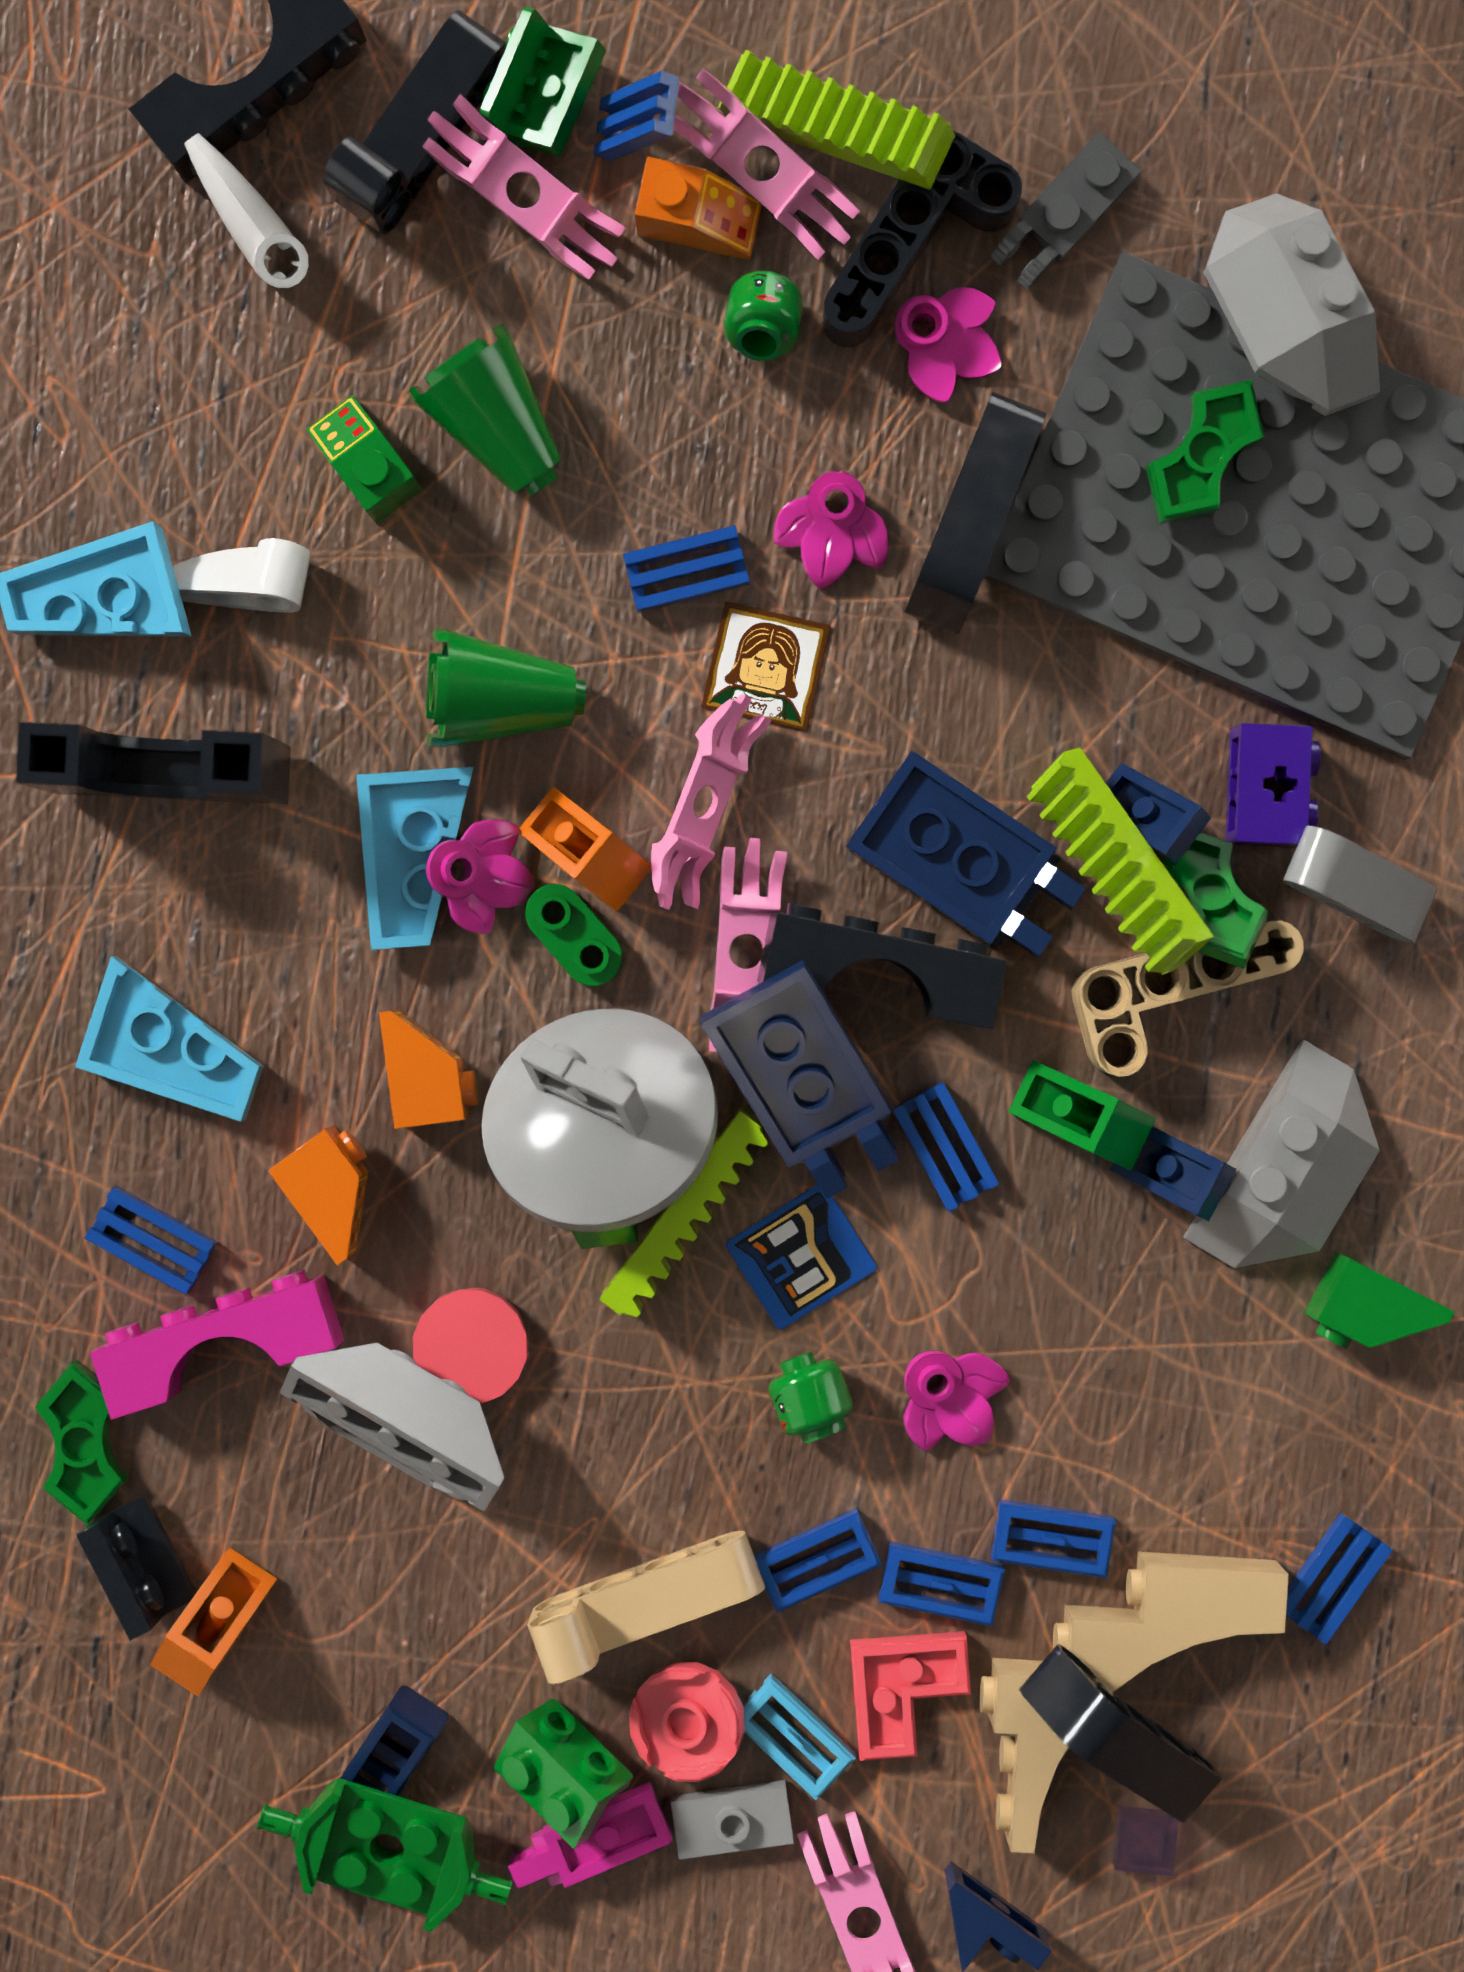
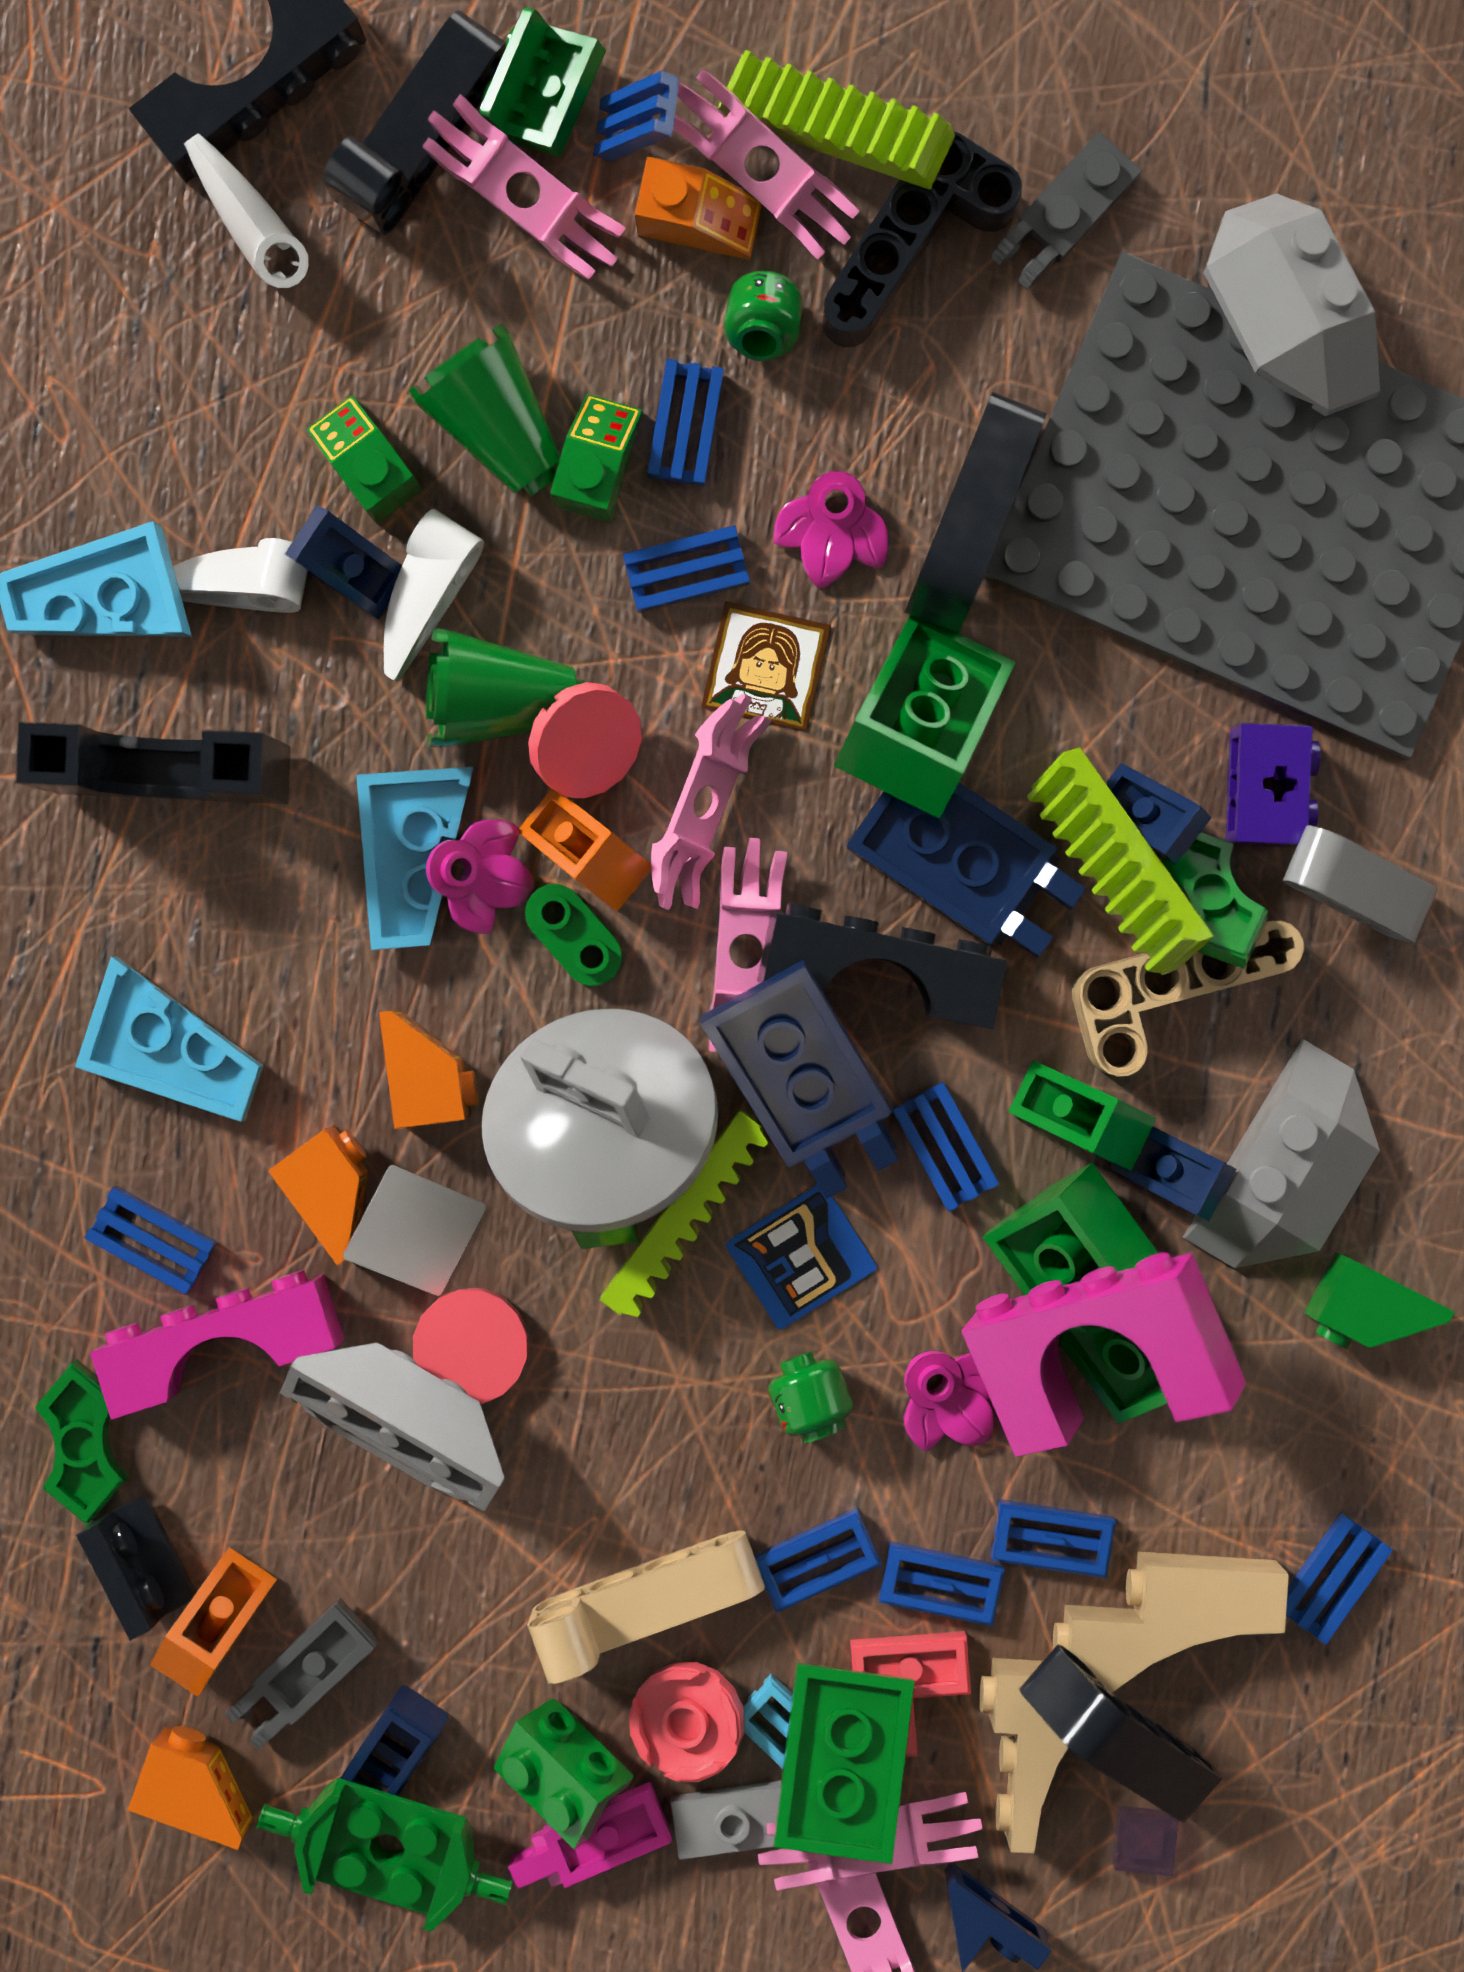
dark pink plate [894,287,1001,403] -> none
green tile [1146,379,1265,525] -> none
none -> orange slope [127,1726,254,1850]
none -> dark grey hinge [224,1598,380,1750]
none -> dark blue slope [285,505,402,620]
none -> white sticker [343,1165,486,1296]
none -> white piece [384,509,484,682]
none -> coral tile [528,682,642,799]
none -> green slope [550,394,643,523]
none -> blue tile [647,358,724,487]
none -> bright pink piece [758,1792,982,1891]
none -> green plate [773,1662,915,1864]
none -> green slope [833,615,1016,819]
none -> dark pink arch [961,1253,1246,1457]
none -> green slope [982,1162,1167,1424]

